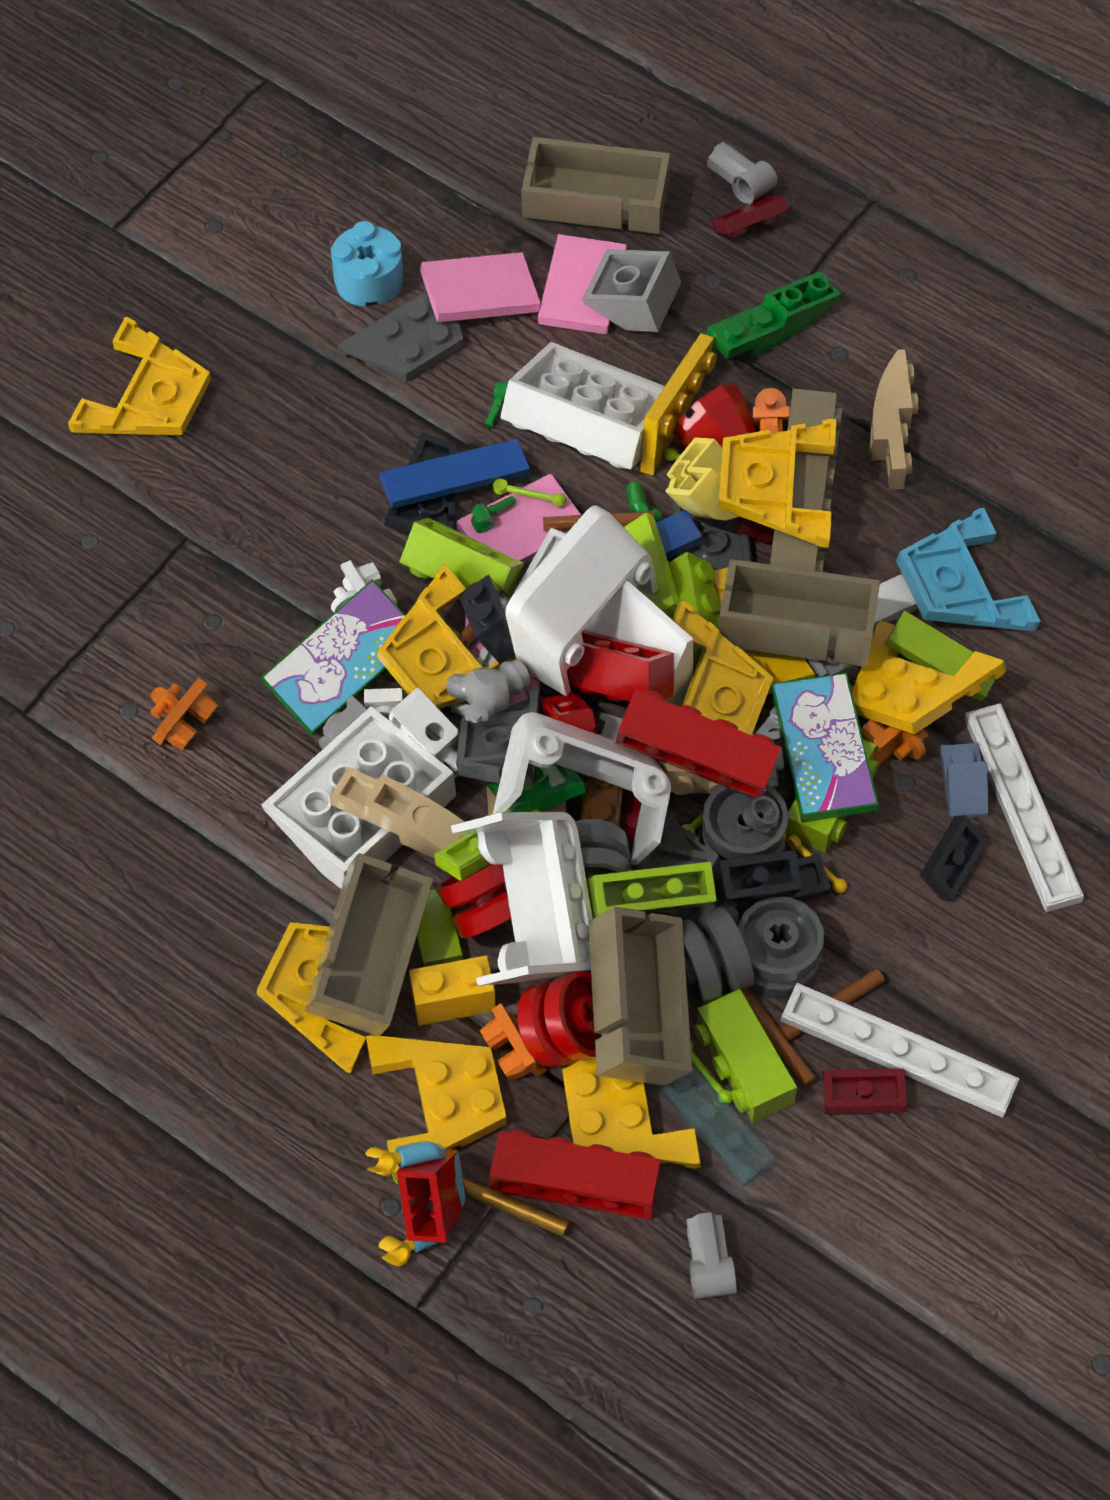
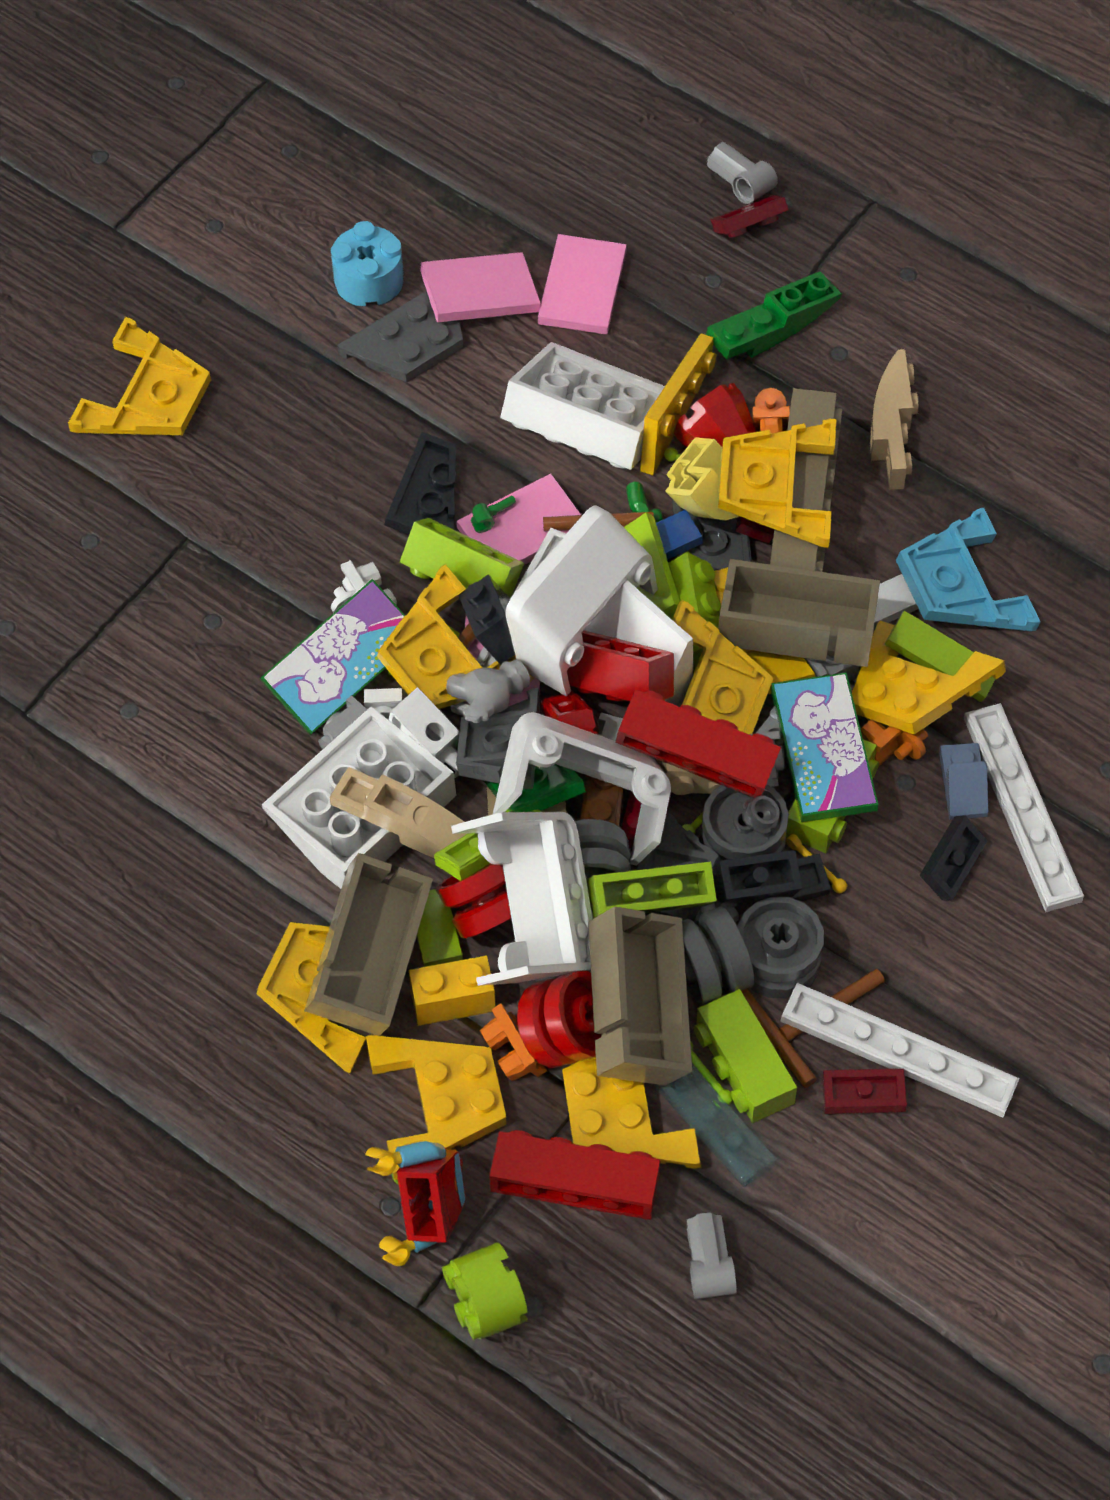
orange hips [150,677,218,750] -> none
blue tile [380,439,530,509] -> none
pearl gold bar [463,1177,570,1237] -> none
green hand [484,381,508,429] -> none
lime hinge [493,479,567,507] -> none
dark tan piece [521,137,670,234] -> none
light grey slope [582,249,681,332] -> none
none -> lime brick [442,1242,528,1340]

